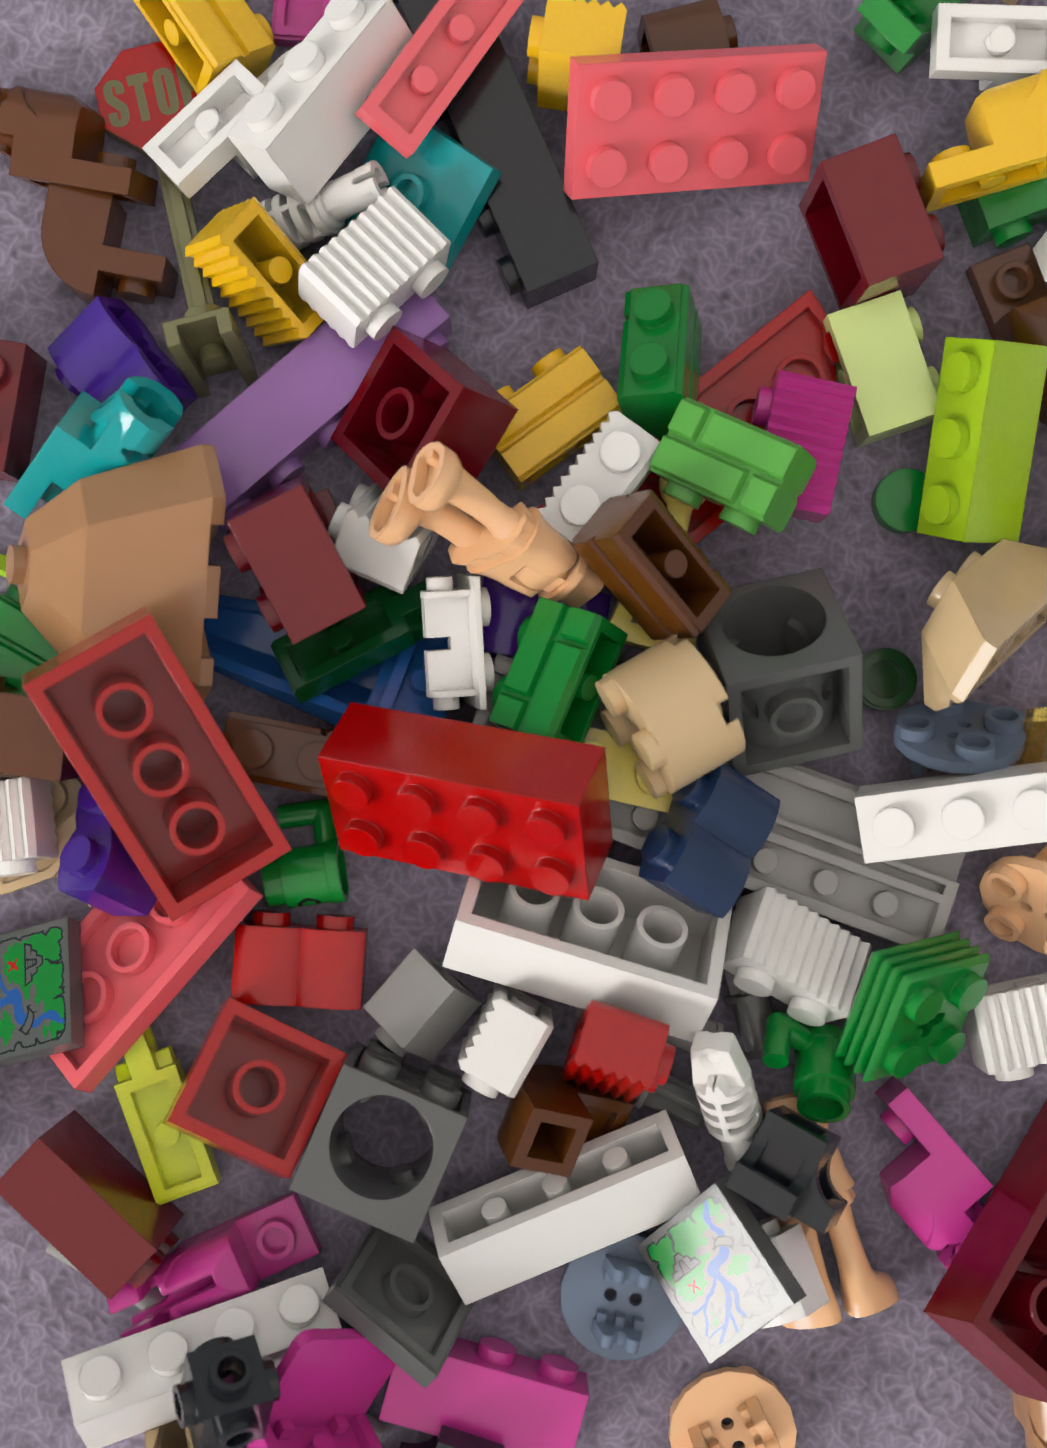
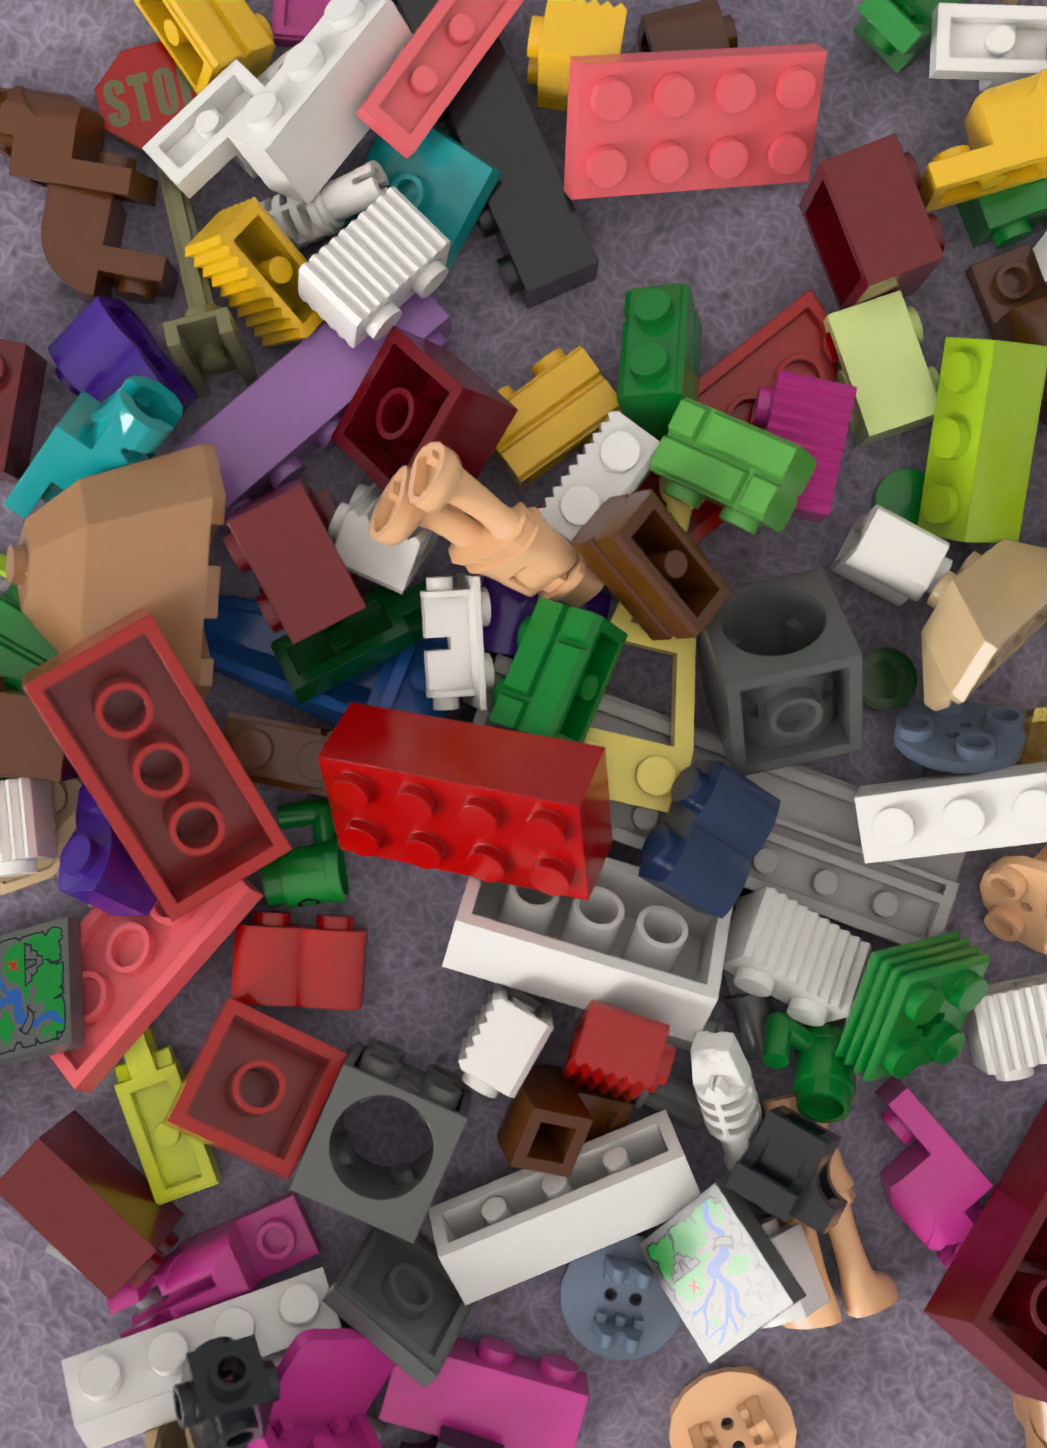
light grey brick [363,948,482,1061] -> none
tan brick [595,635,746,799] -> none
none -> white brick [830,504,953,607]

